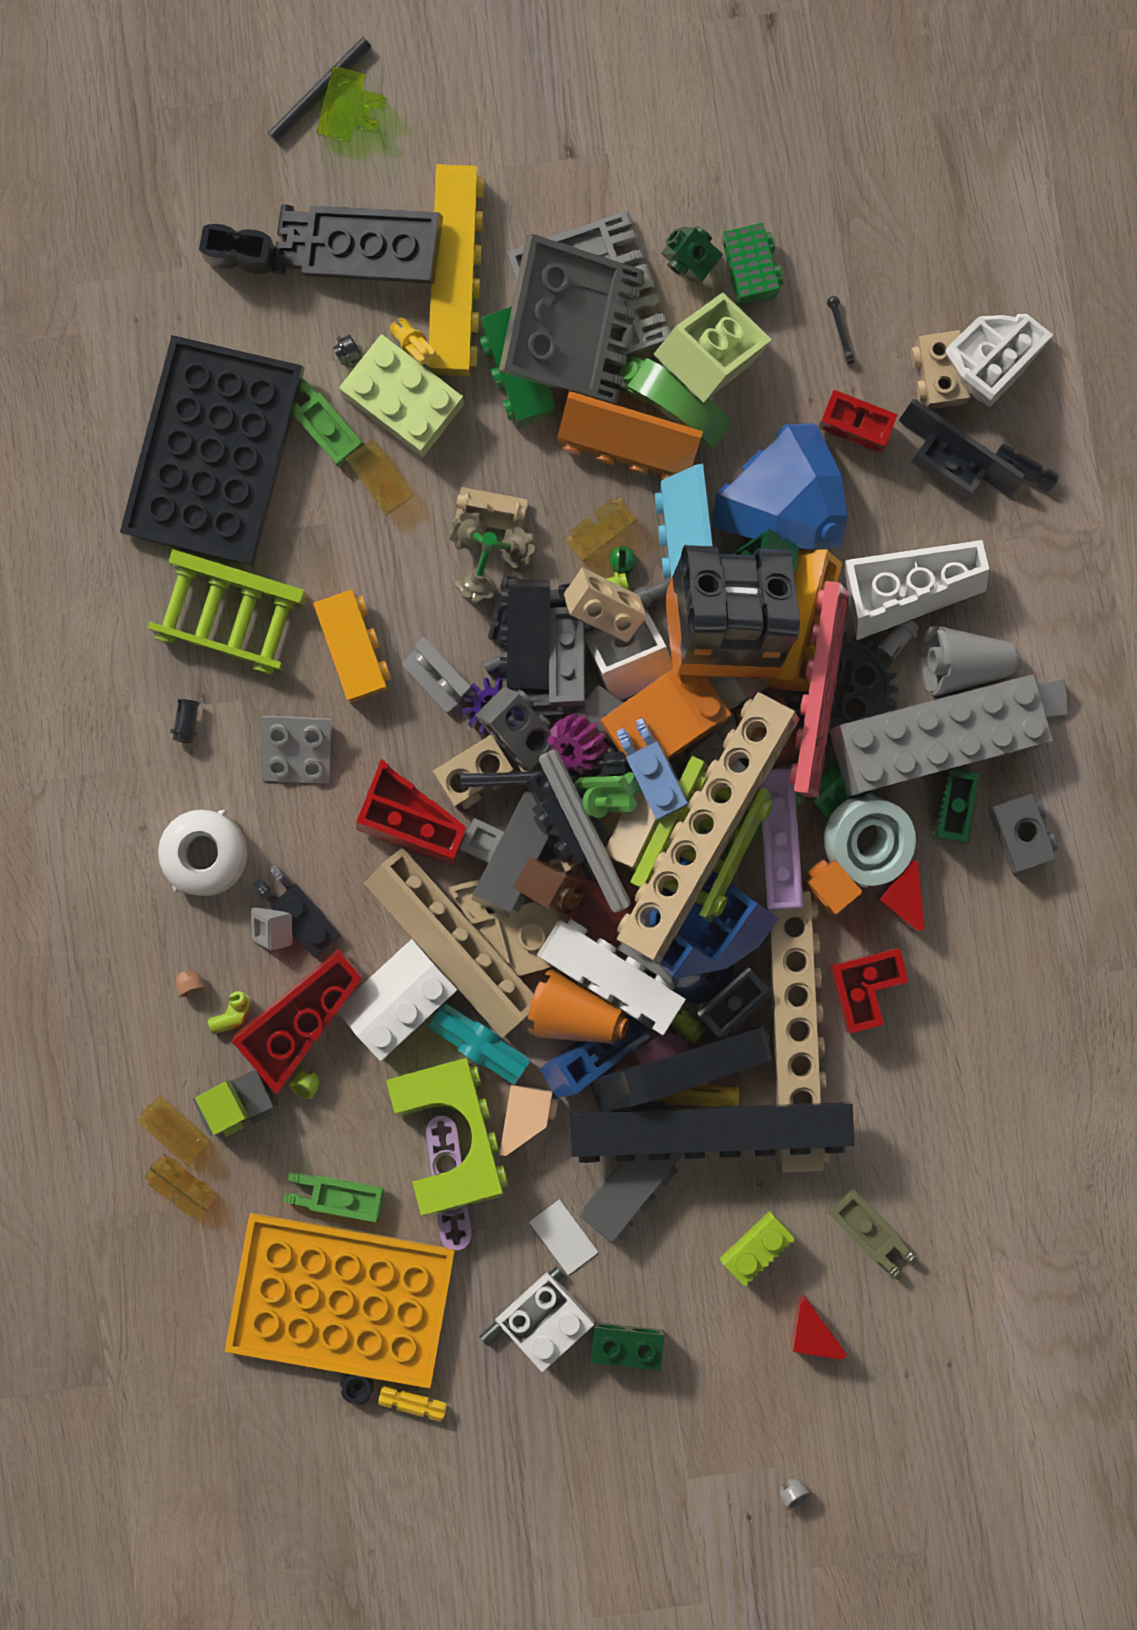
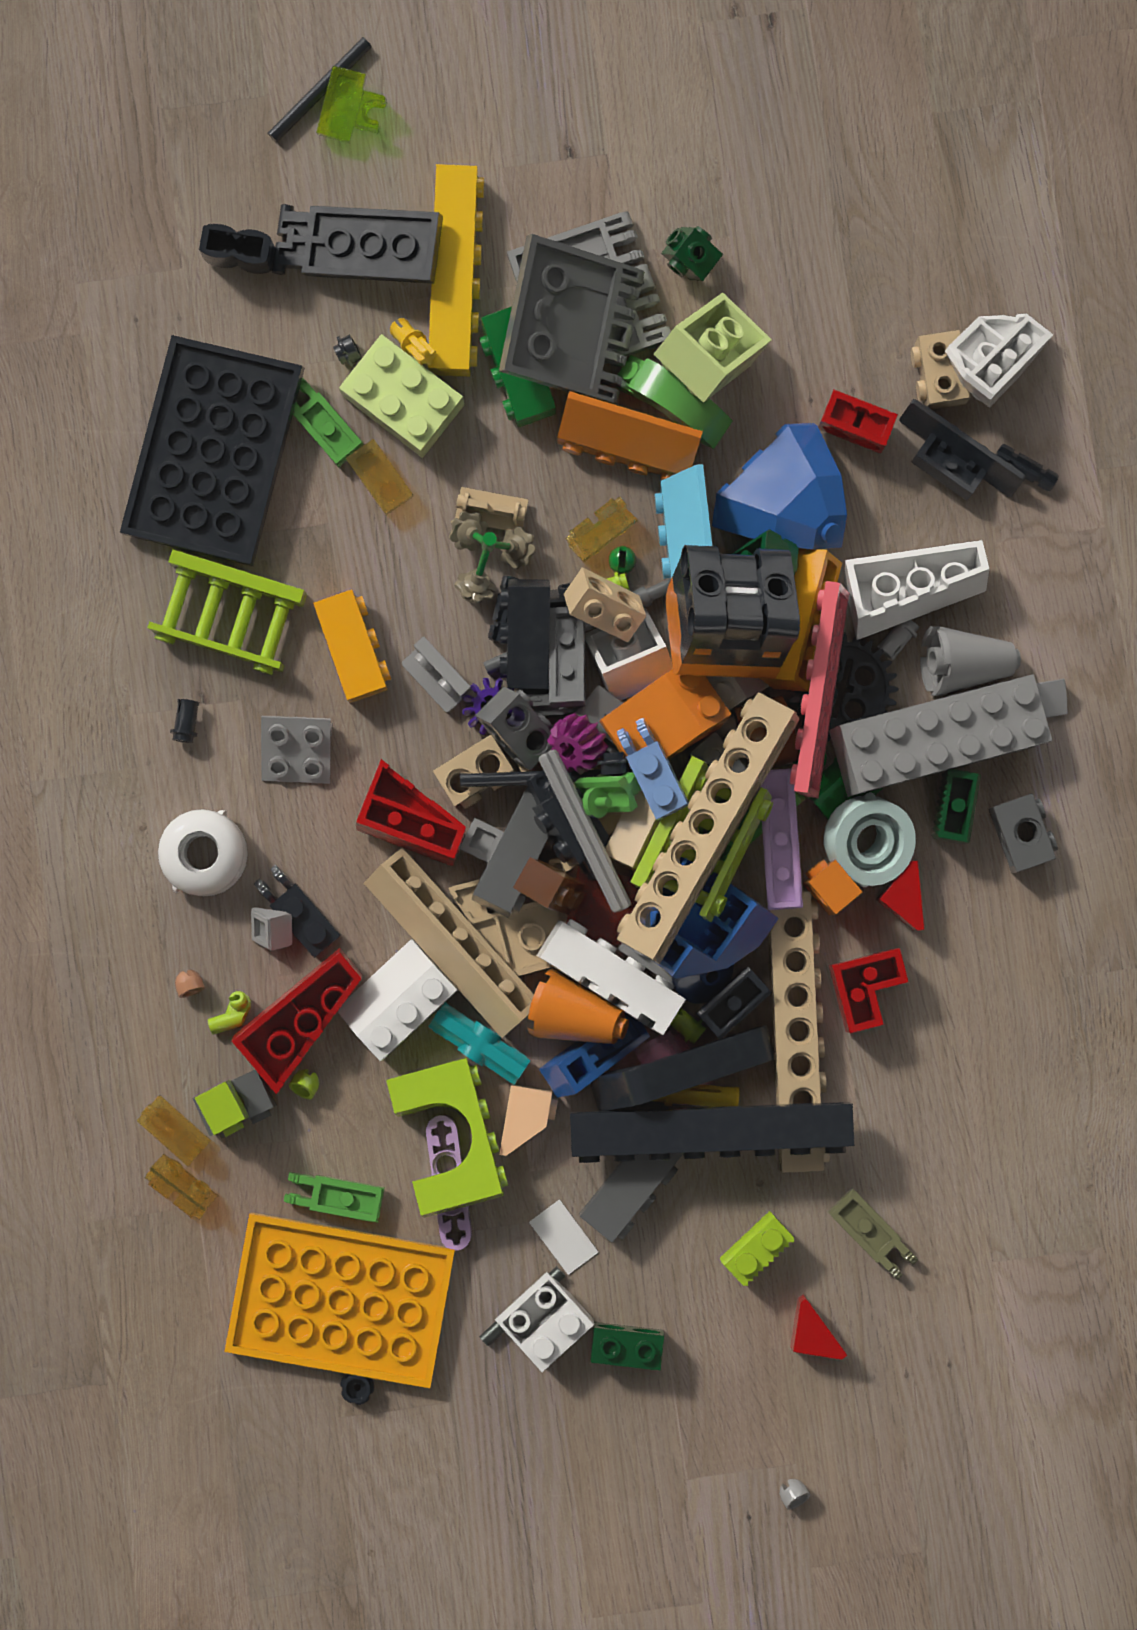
yellow axle [378,1386,447,1422] -> none
green brick [721,222,783,306] -> none
black hinge [827,296,854,365] -> none

